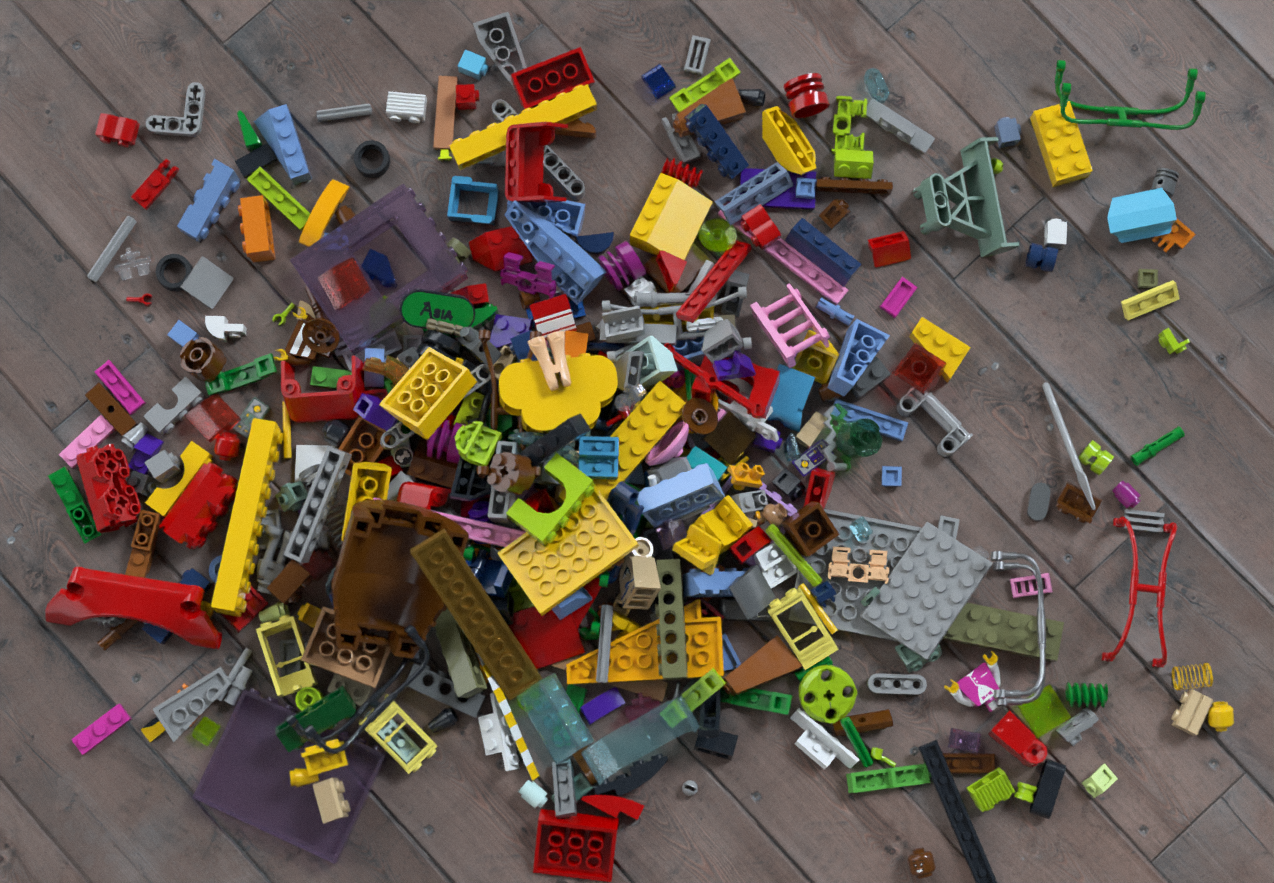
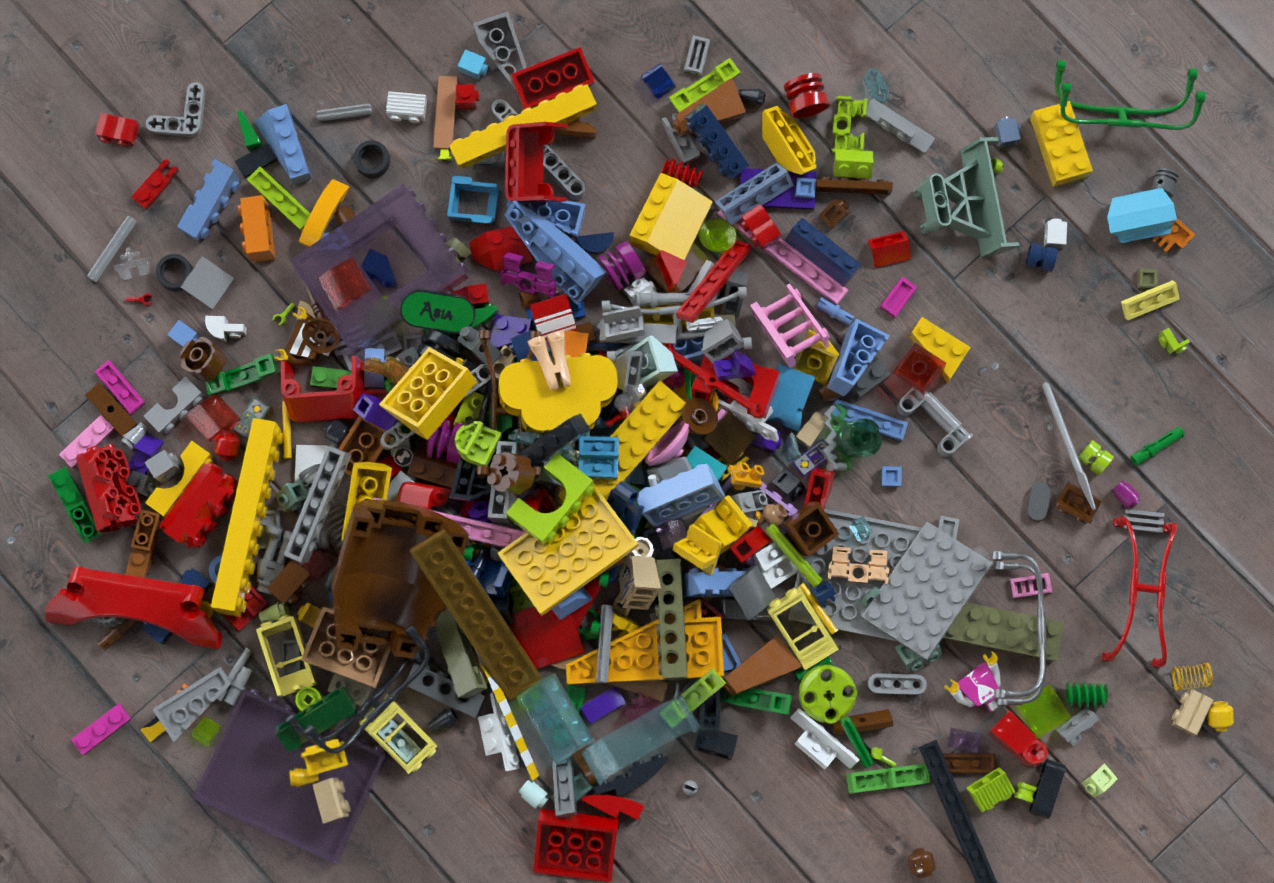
dark tan axle [426,319,463,337] -> none

